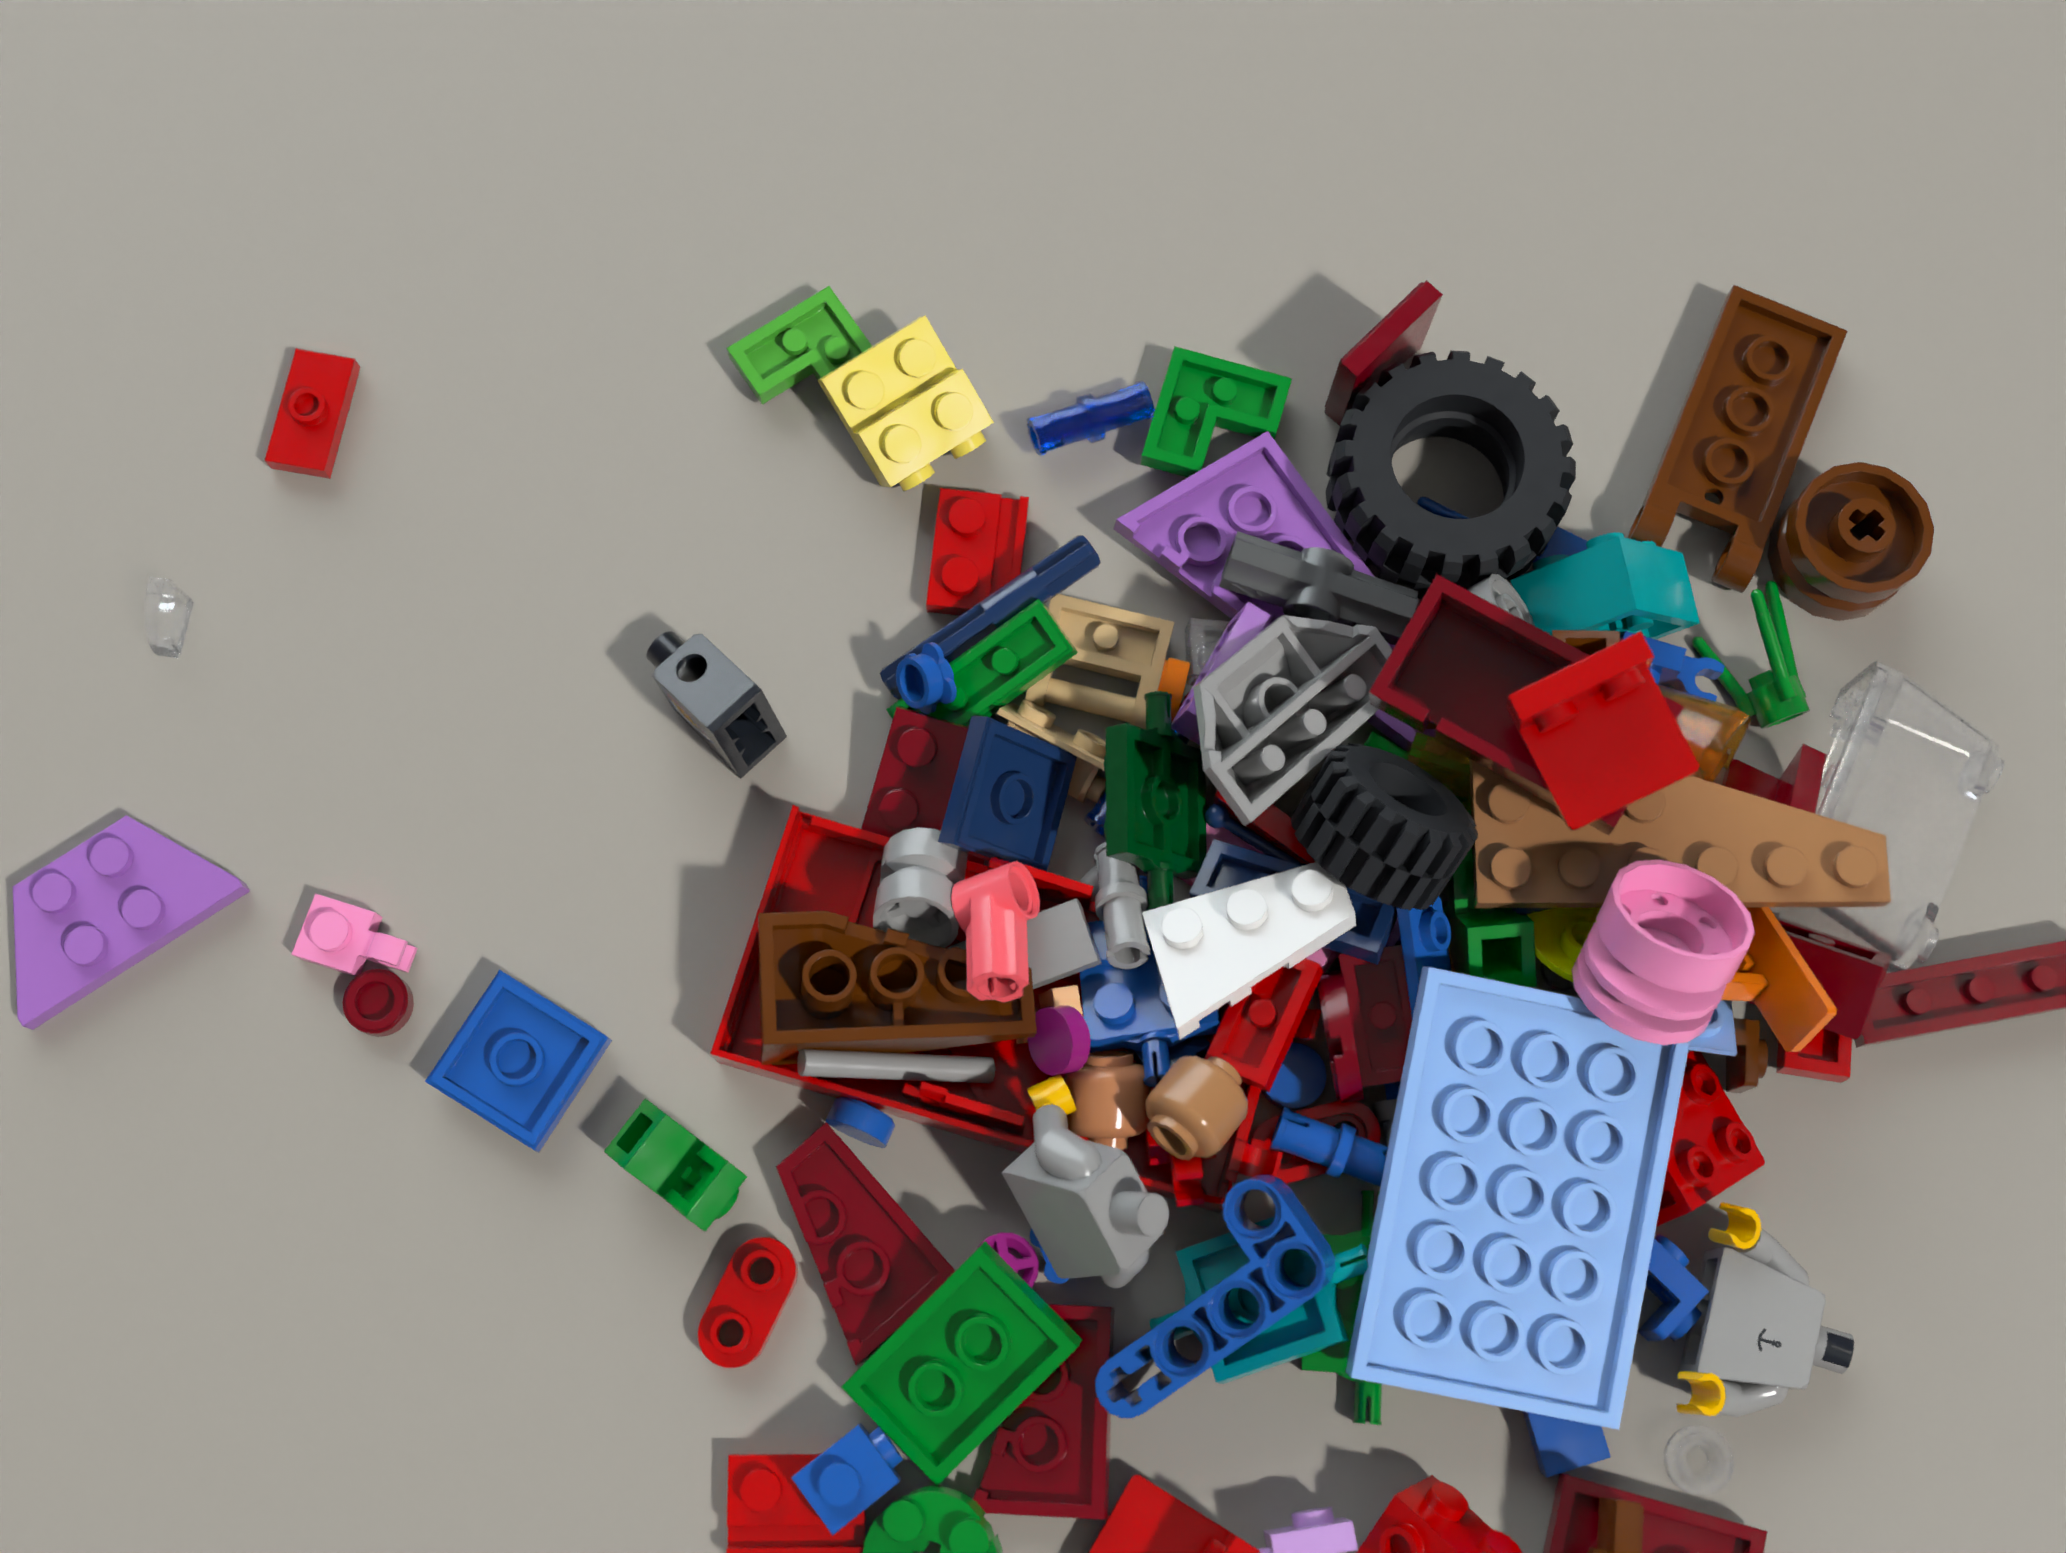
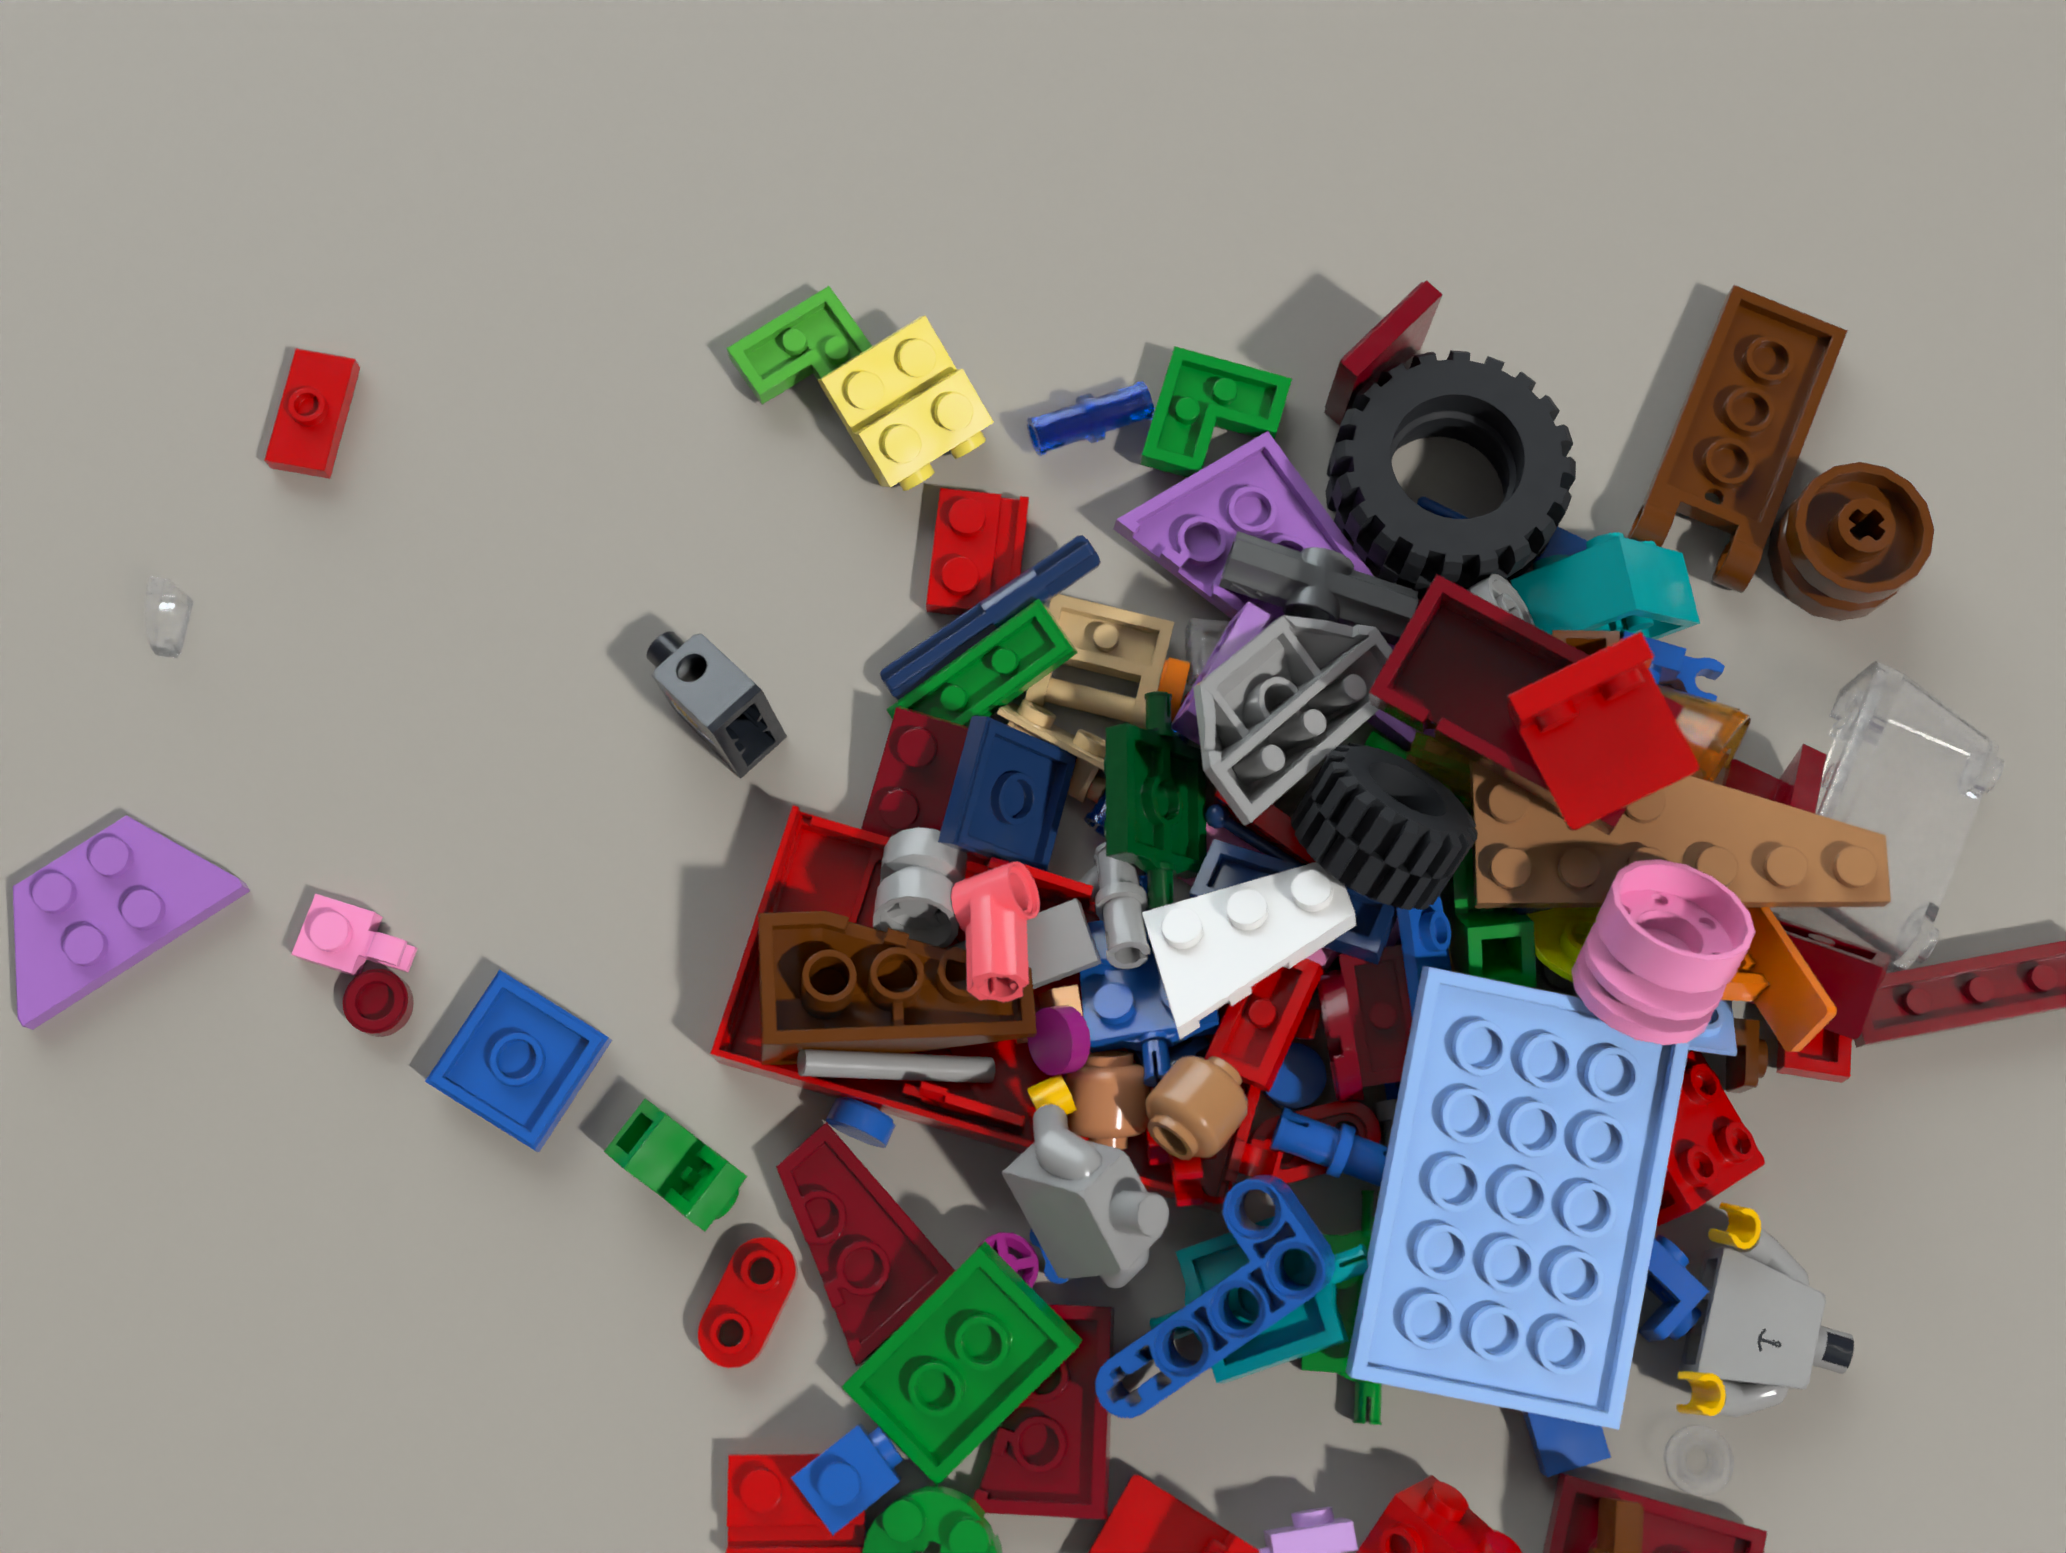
blue plate [896,642,957,714] -> none
green plant [1692,580,1810,729] -> none

